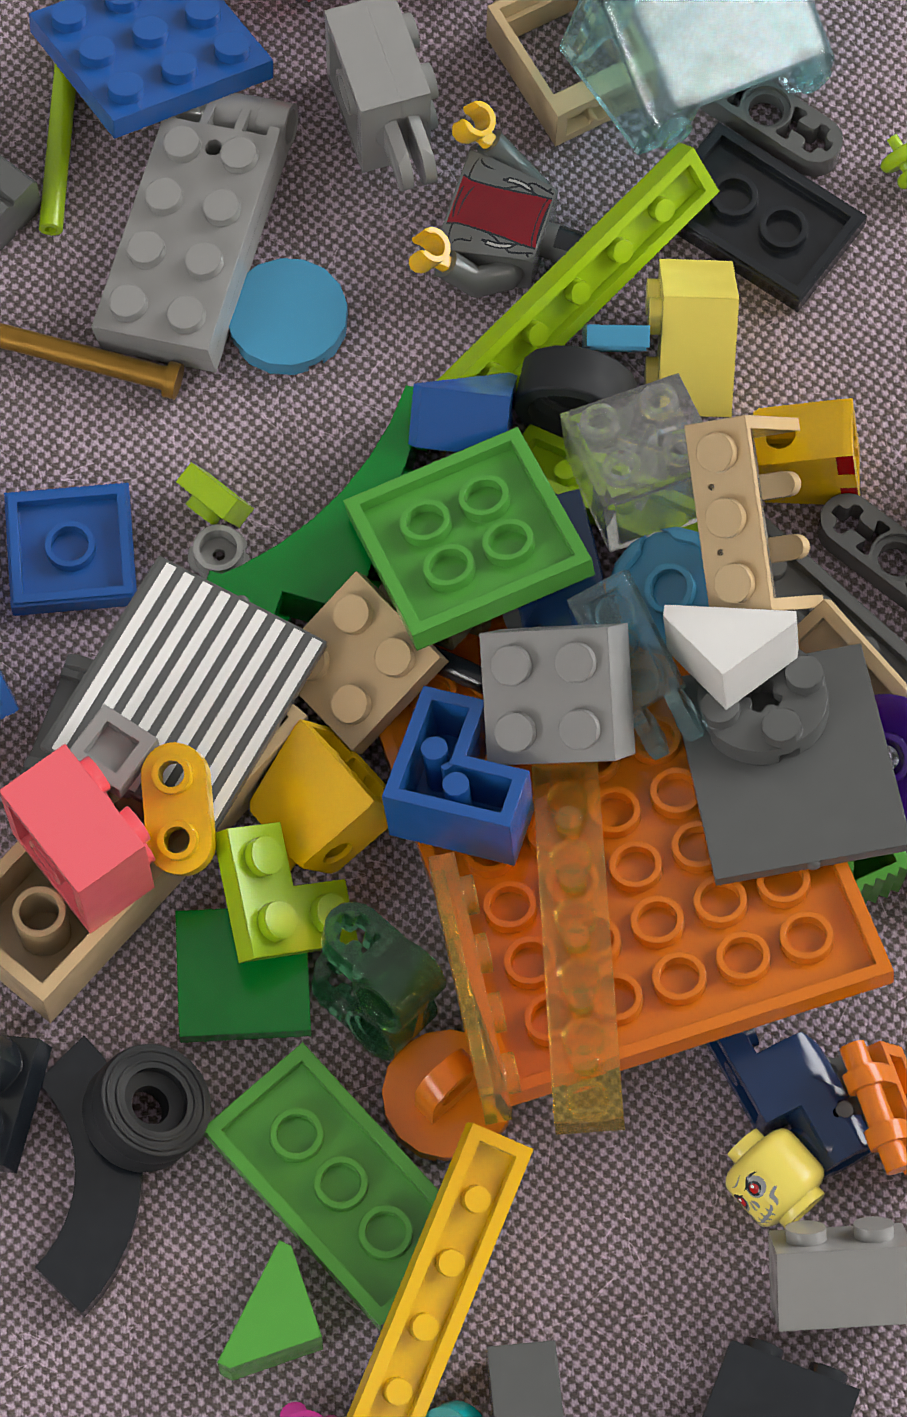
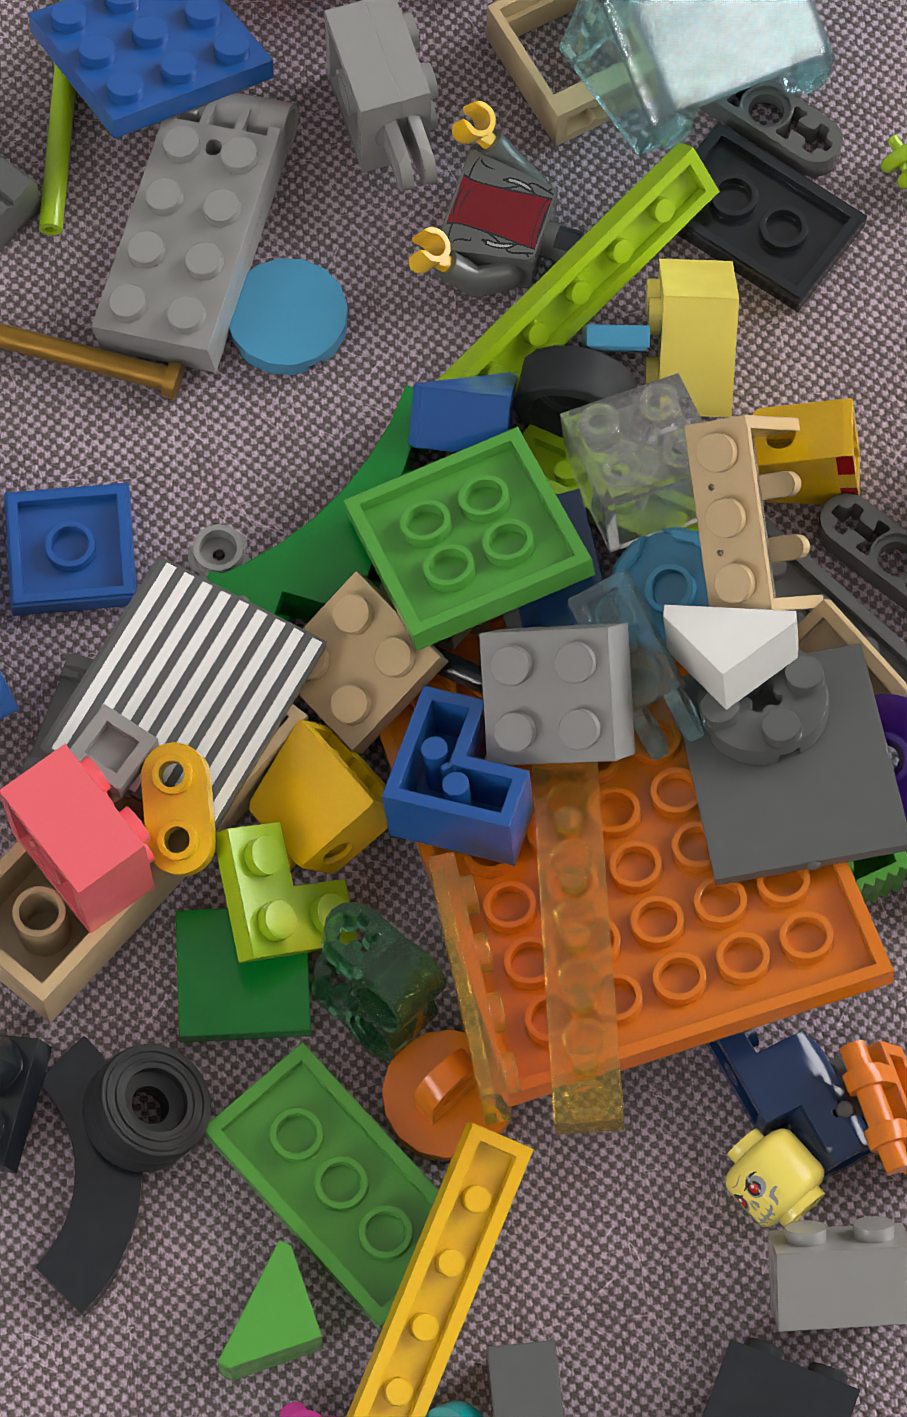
lime plate [176,462,254,528] -> none

